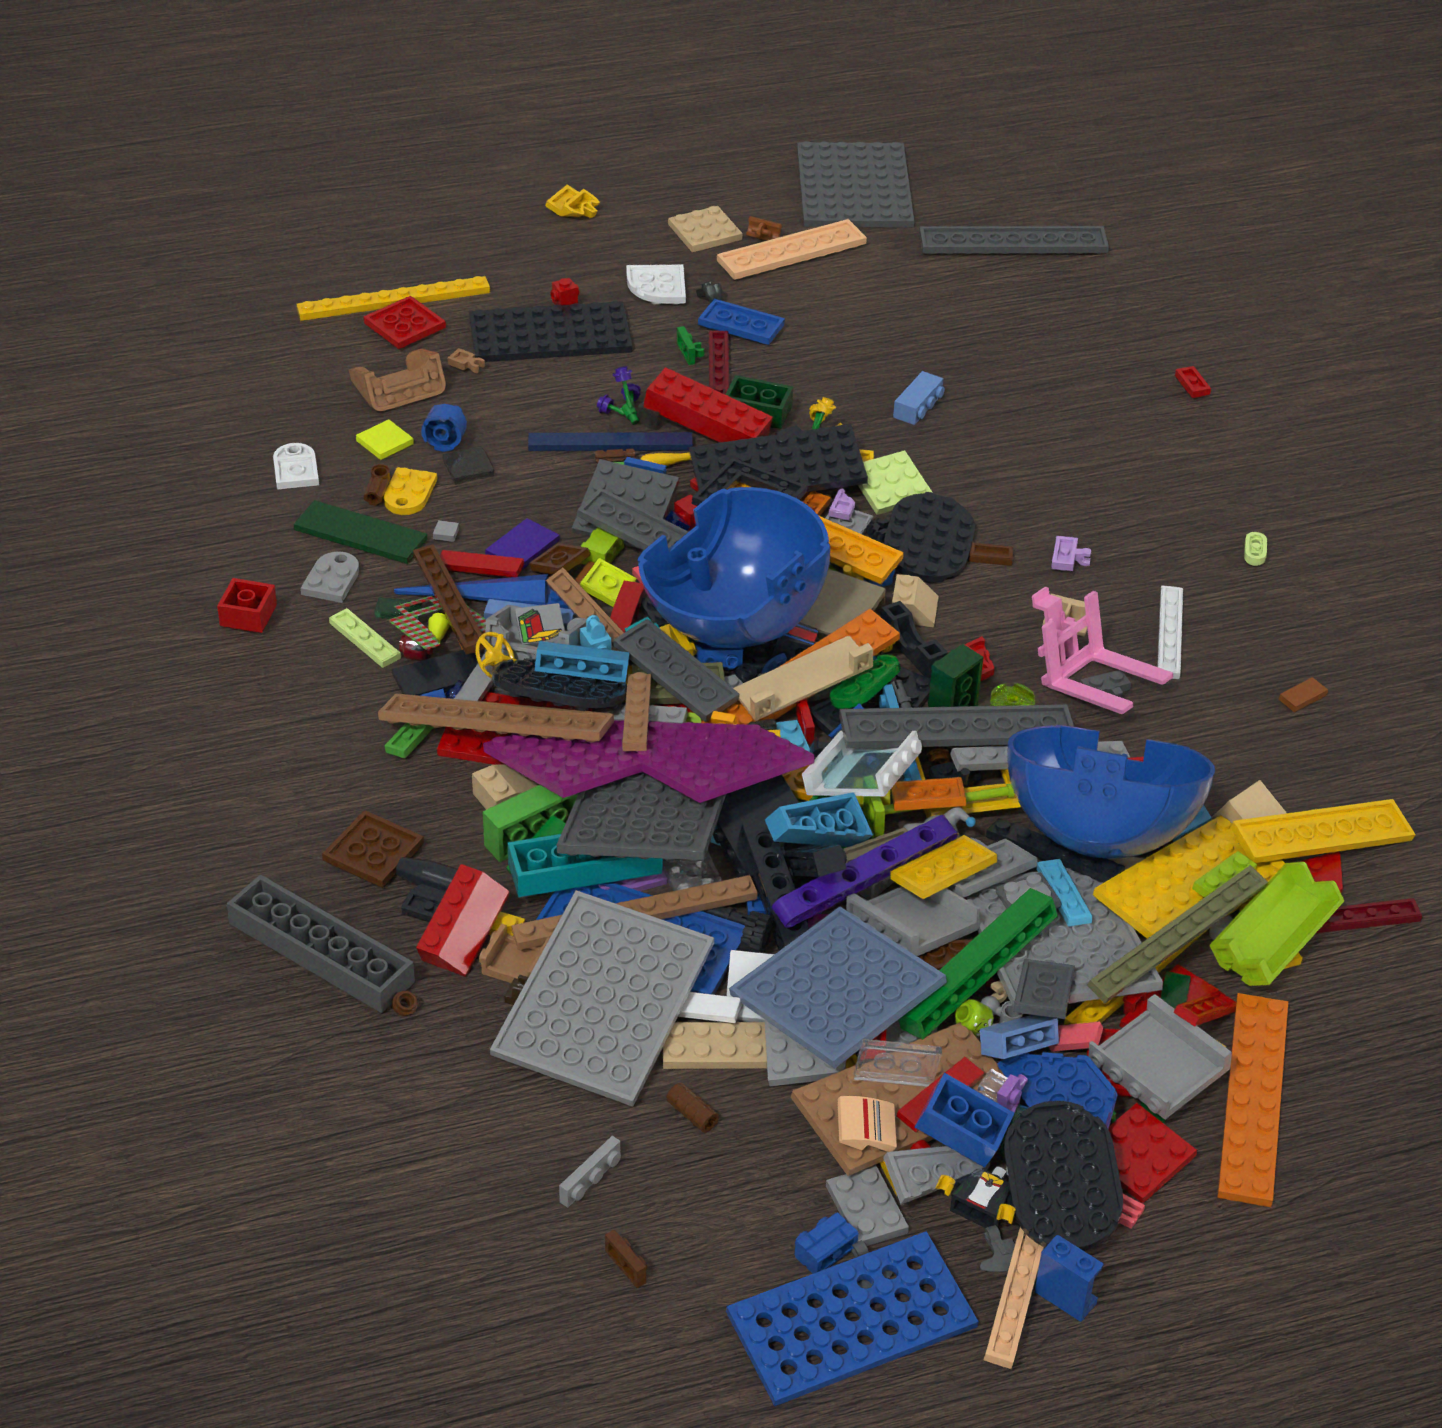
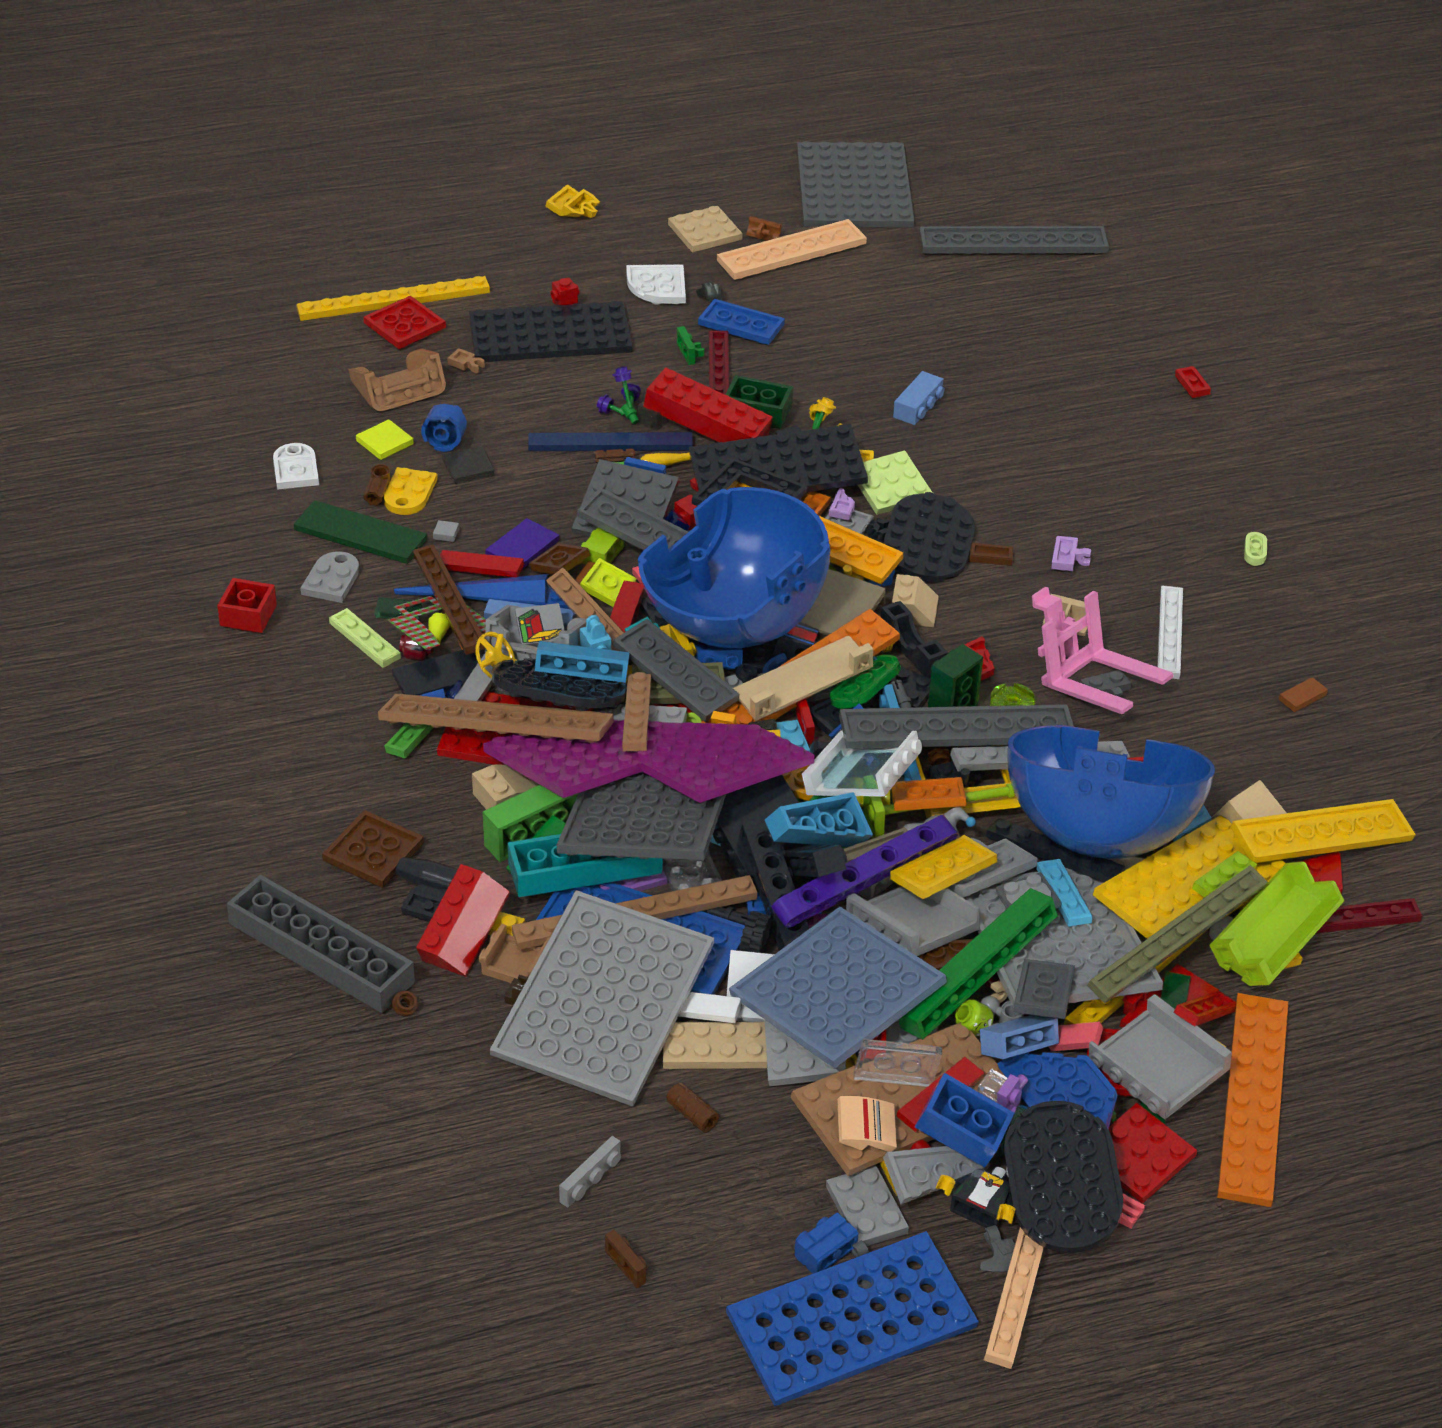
blue panel [1035,1235,1103,1322] -> none

